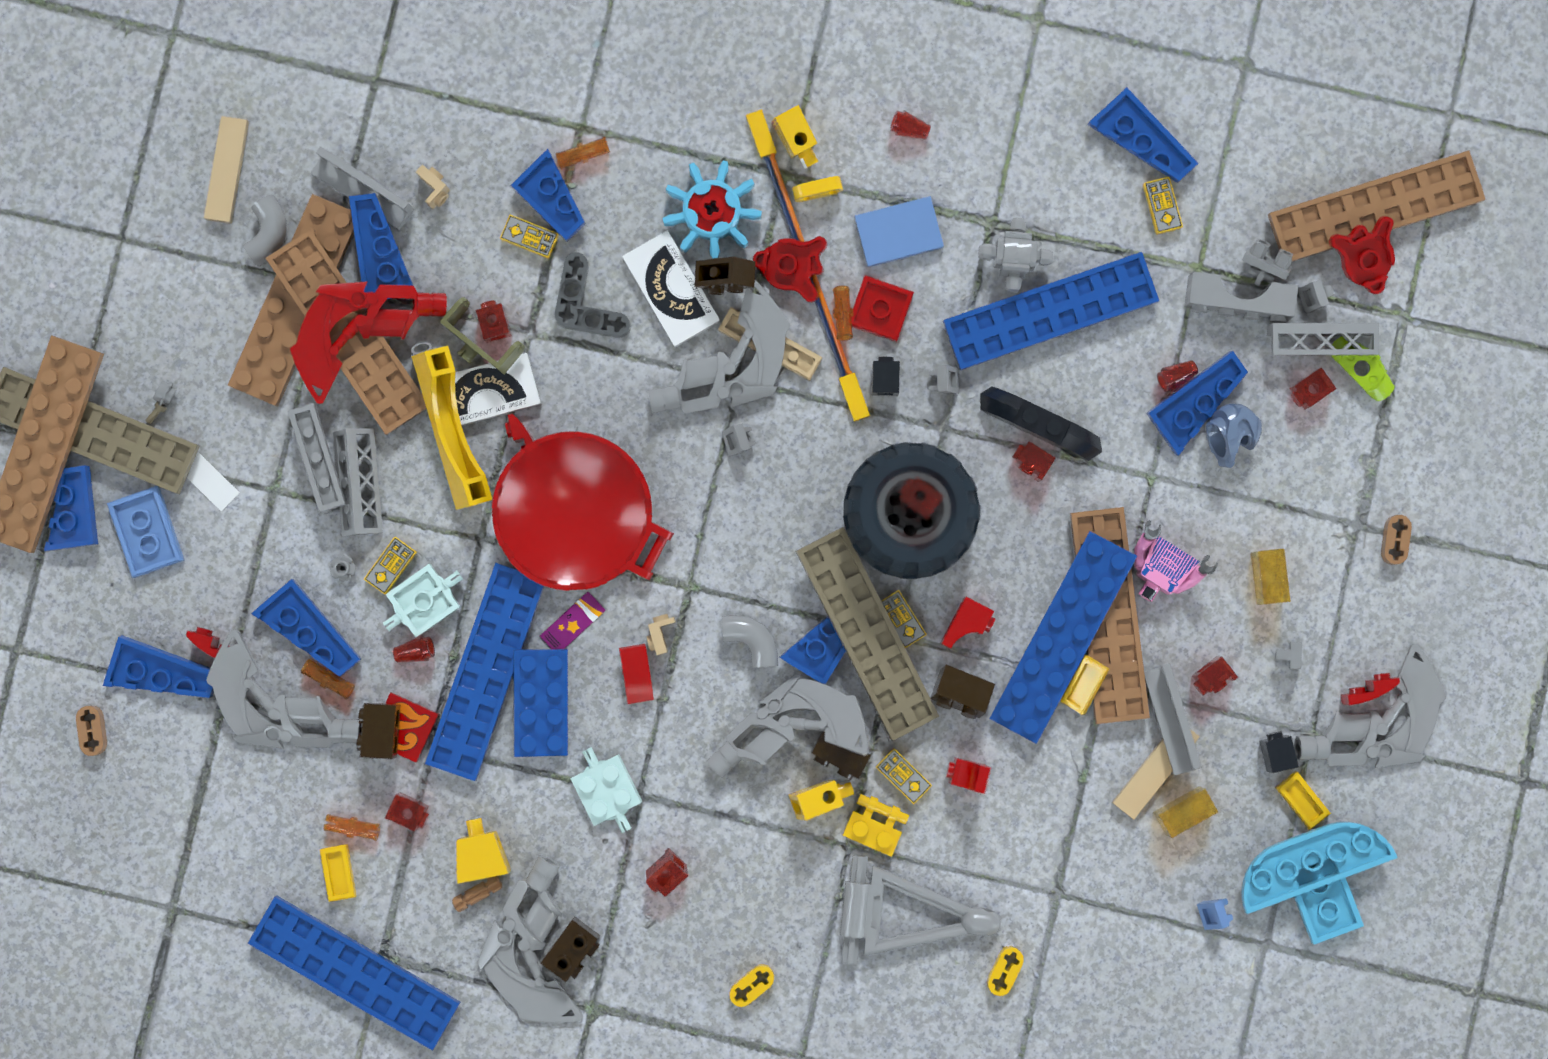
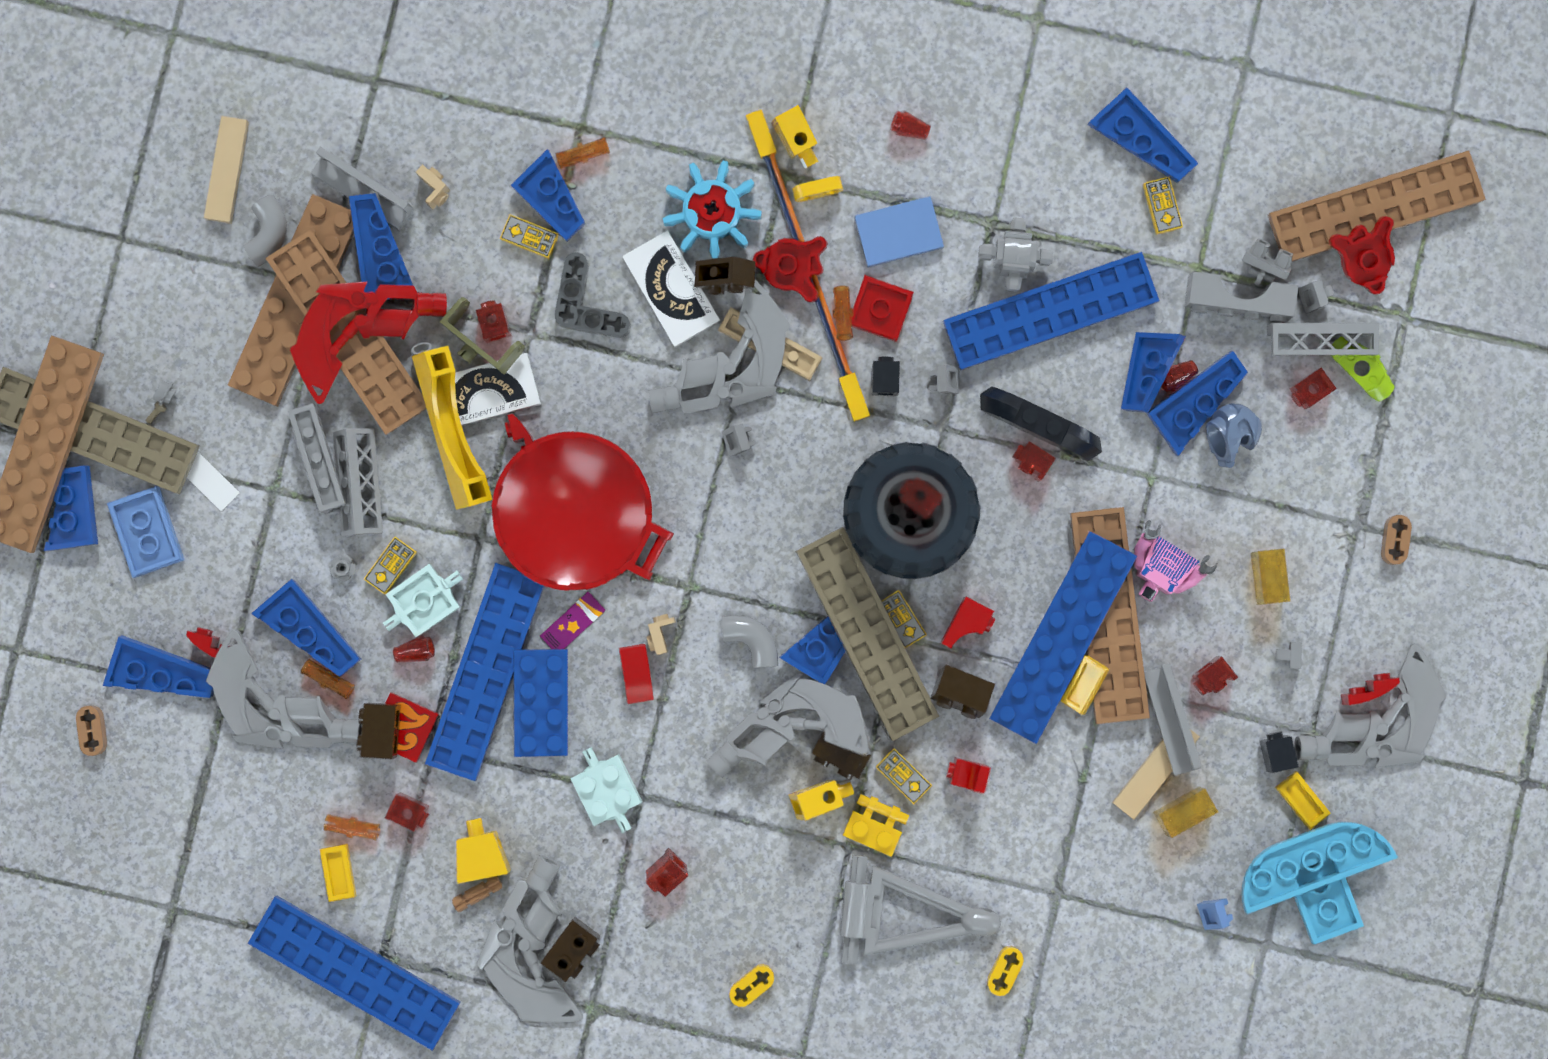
none -> blue wing [1121,332,1185,413]

